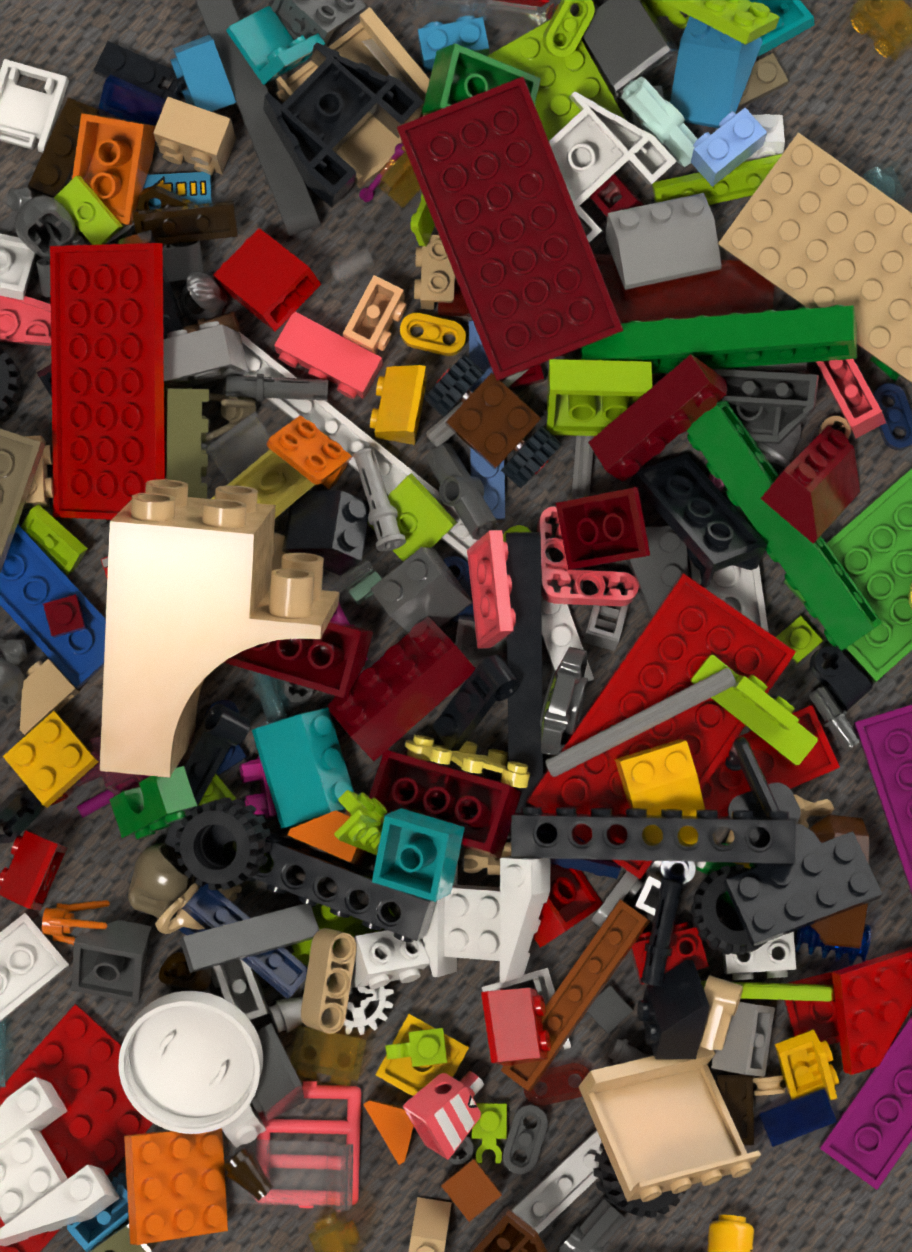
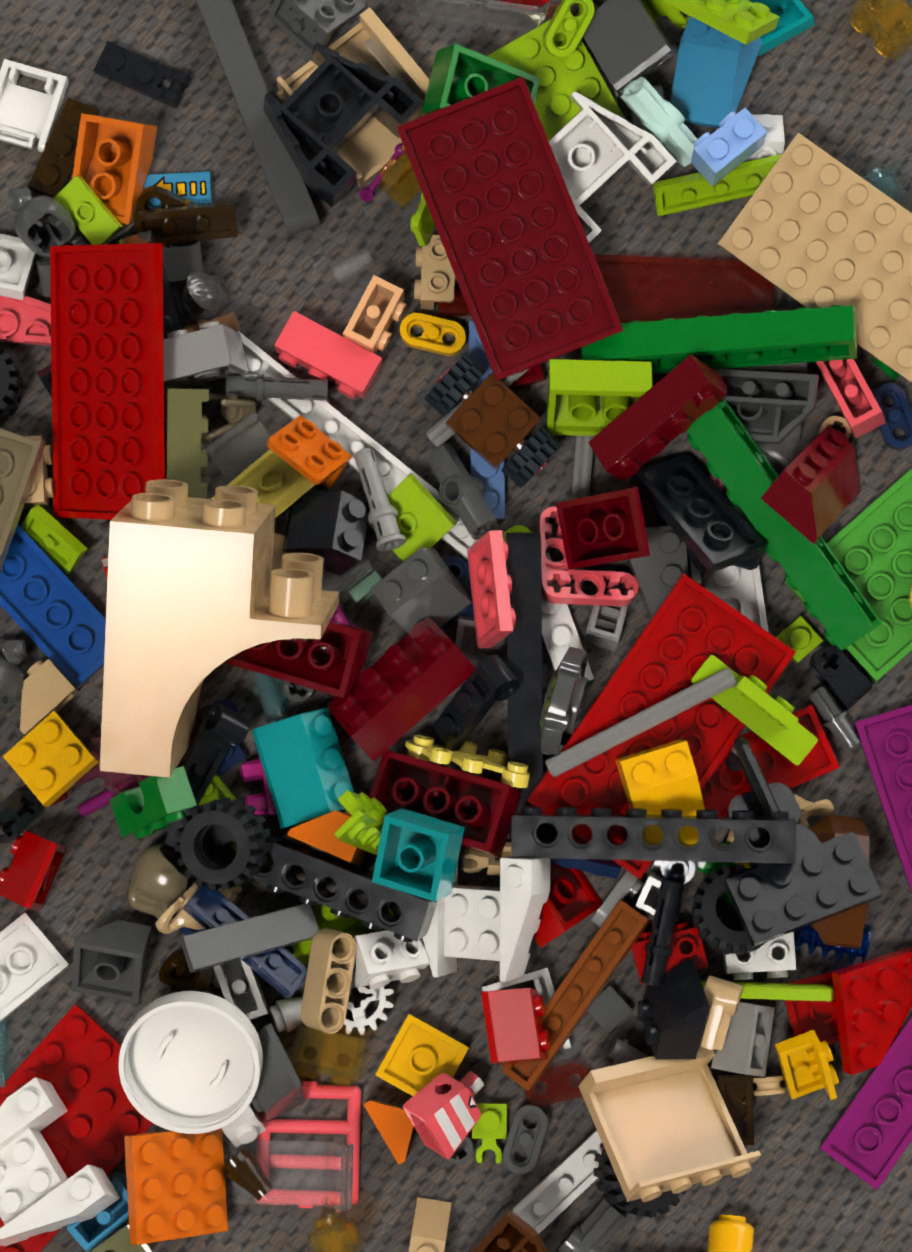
orange plant [42,900,110,945] -> none
dark red plate [43,594,86,638] -> none
clear blue plate [98,75,166,126] -> none
tan brick [153,97,236,175] -> none
dark azure brick [170,35,236,112] -> none
red brick [213,228,321,332] -> none
teal bracket [226,6,326,85] -> none
yellow slope [370,365,427,445] -> none
lime plate [385,1028,447,1067] -> none
dark azure brick [418,16,489,73] -> none
dark orange piece [441,1157,502,1222] -> none
dark red brick [589,173,644,217] -> none
light grey slope [605,193,721,290] -> none
dark tan plate [737,53,788,110] -> none
clear blue plate [758,1088,837,1147] -> none

